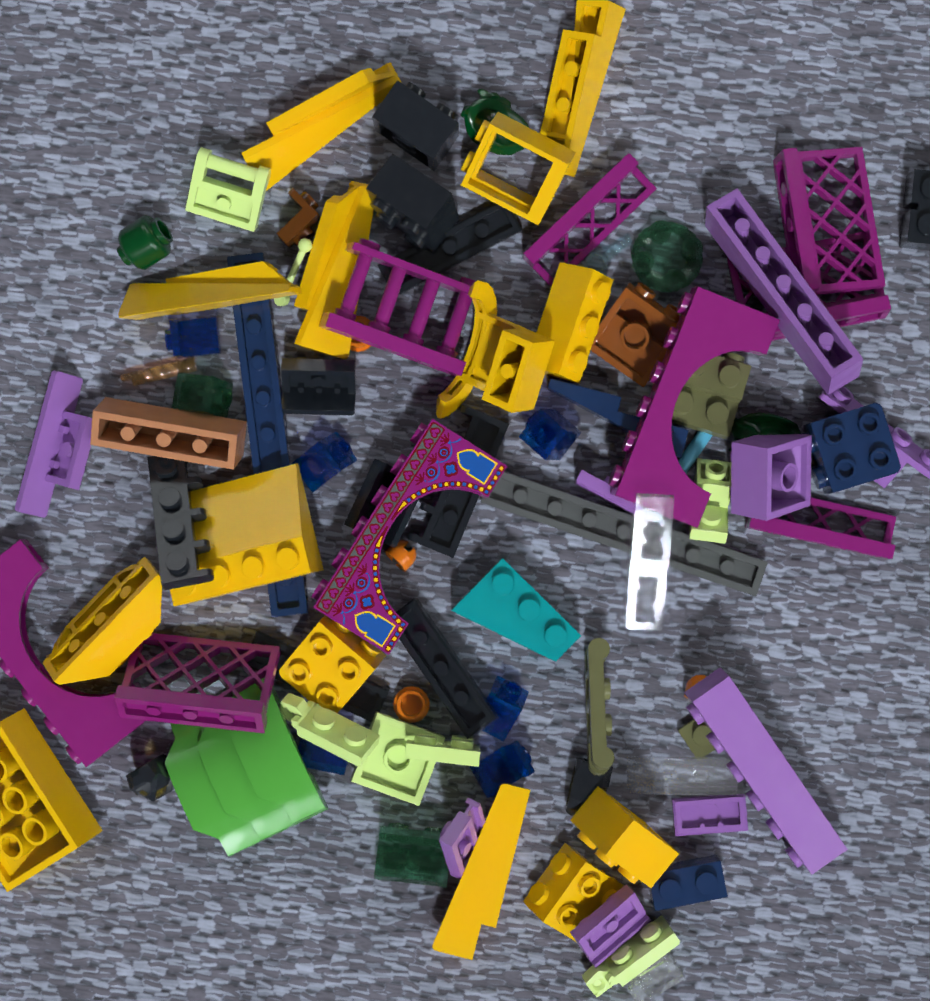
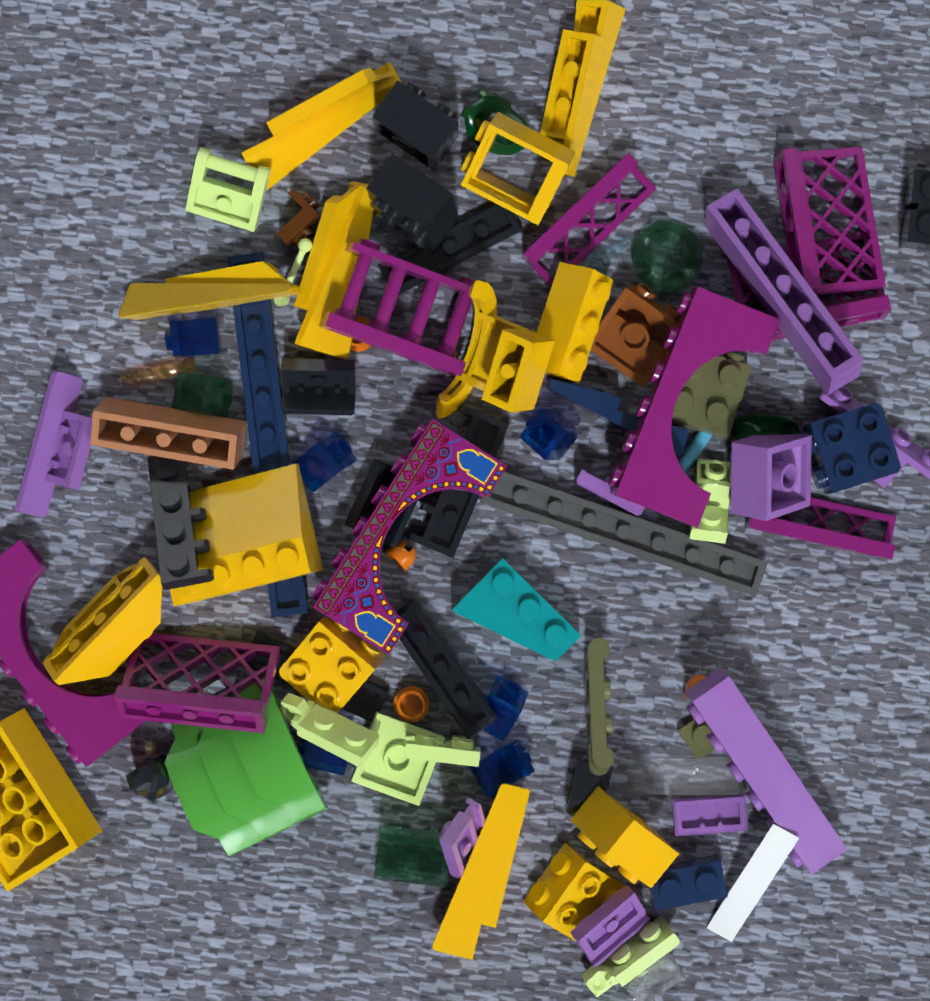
dark green head [117,215,173,270] -> none
clear slope [624,493,674,631] -> none
none -> white sticker [706,824,799,942]

